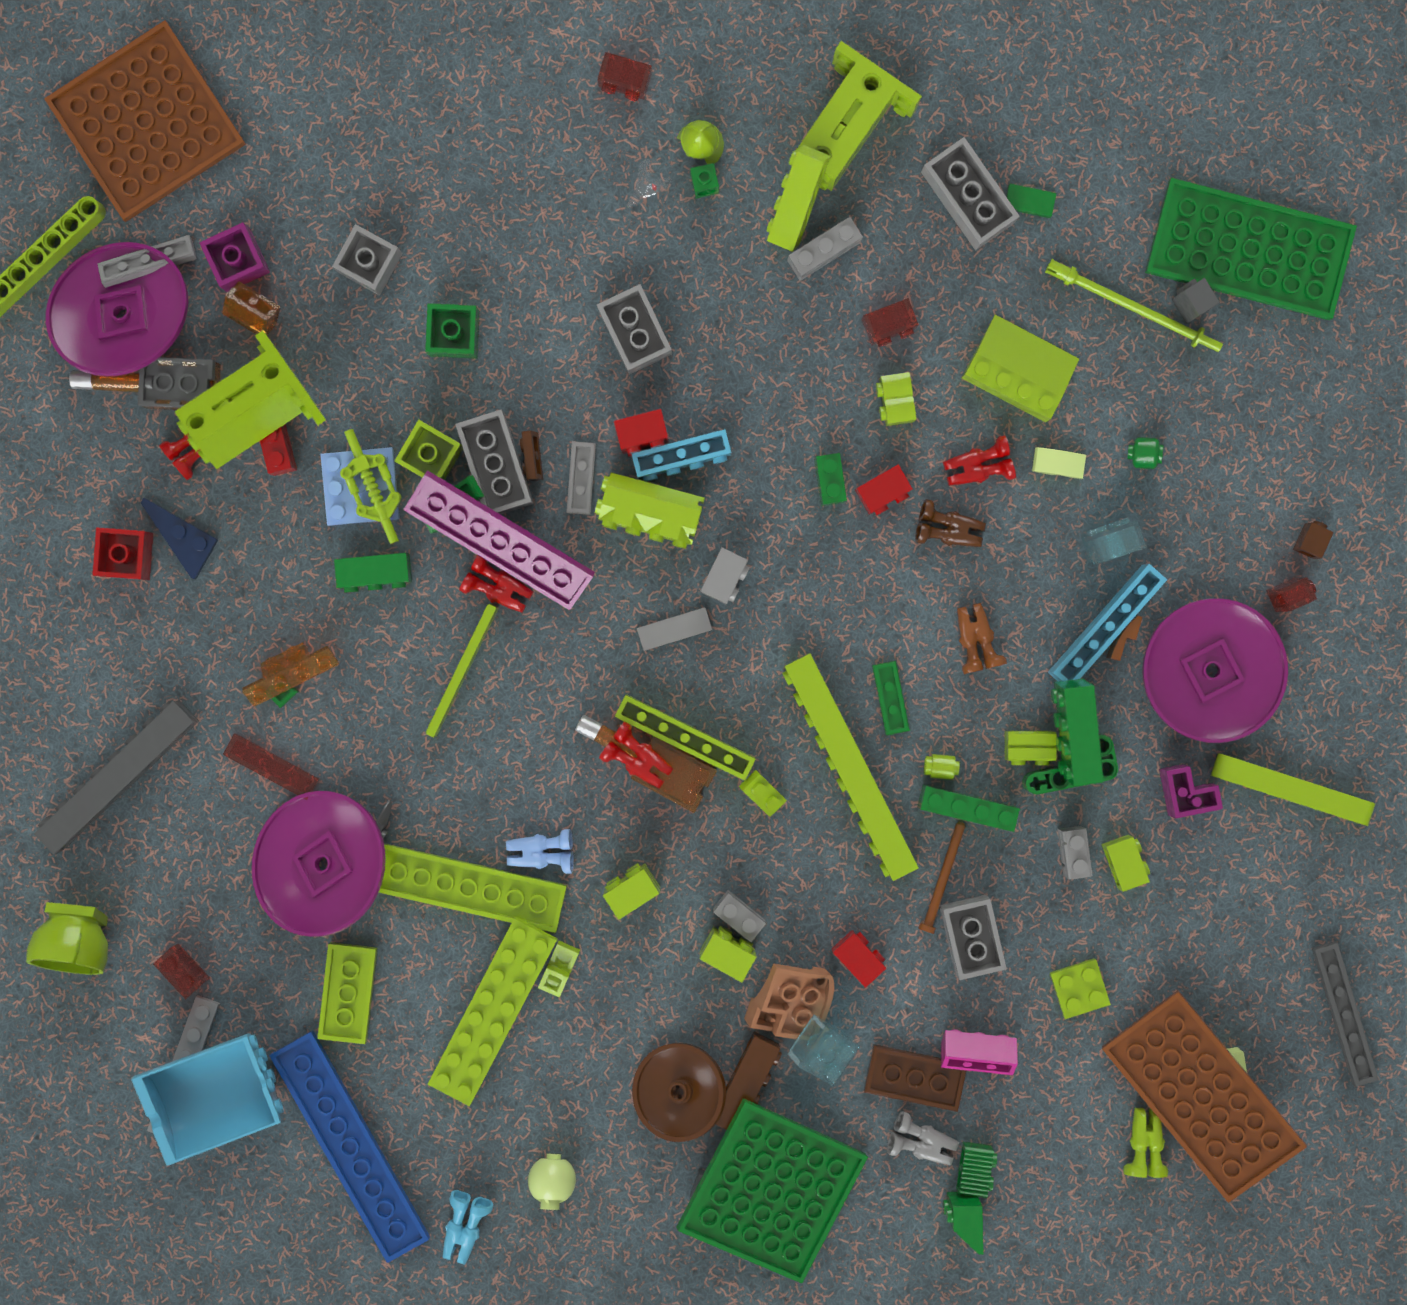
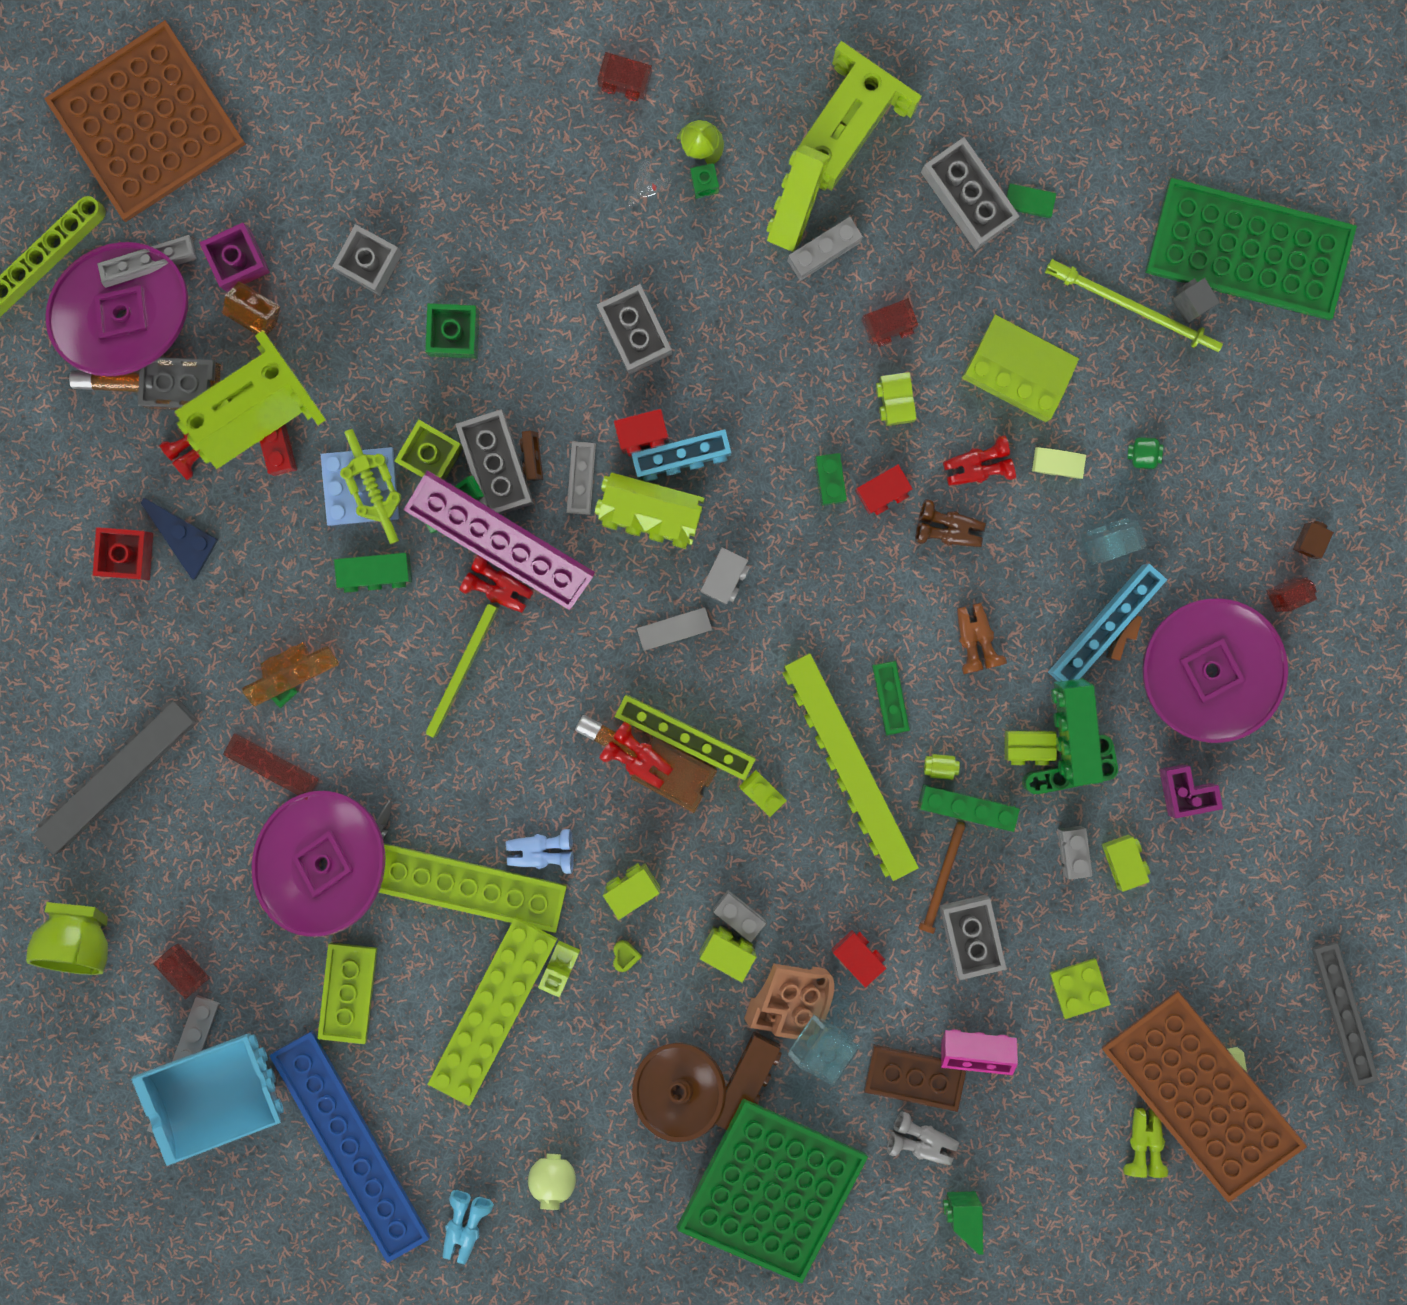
green brick [956,1141,997,1198] -> none
lime beam [1211,753,1375,826] -> none
none -> lime tile [613,940,642,972]

